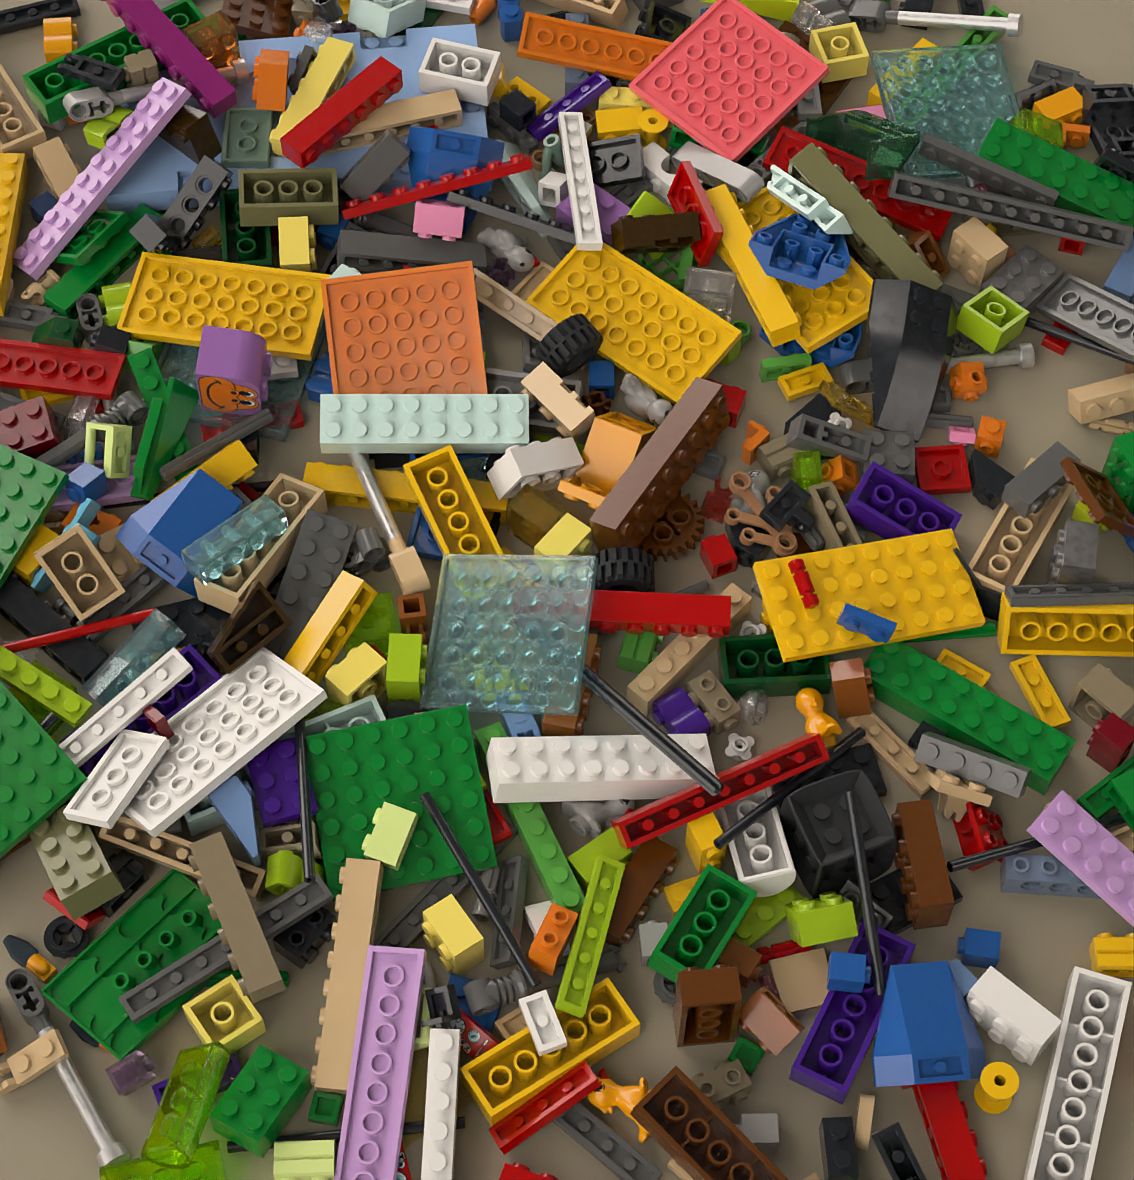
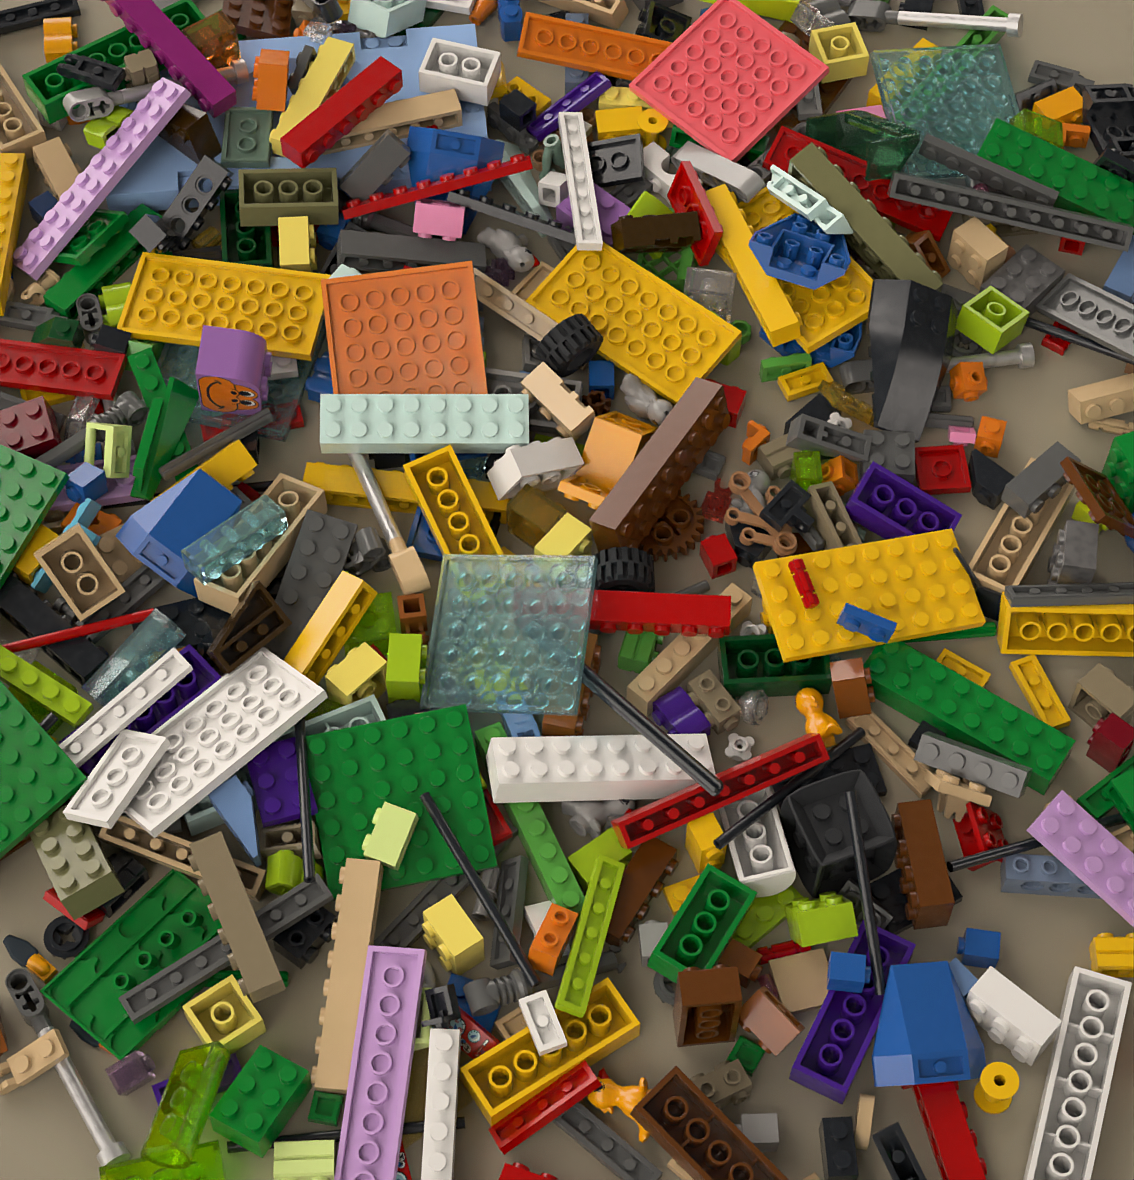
dark red tile [143,704,175,739] -> none

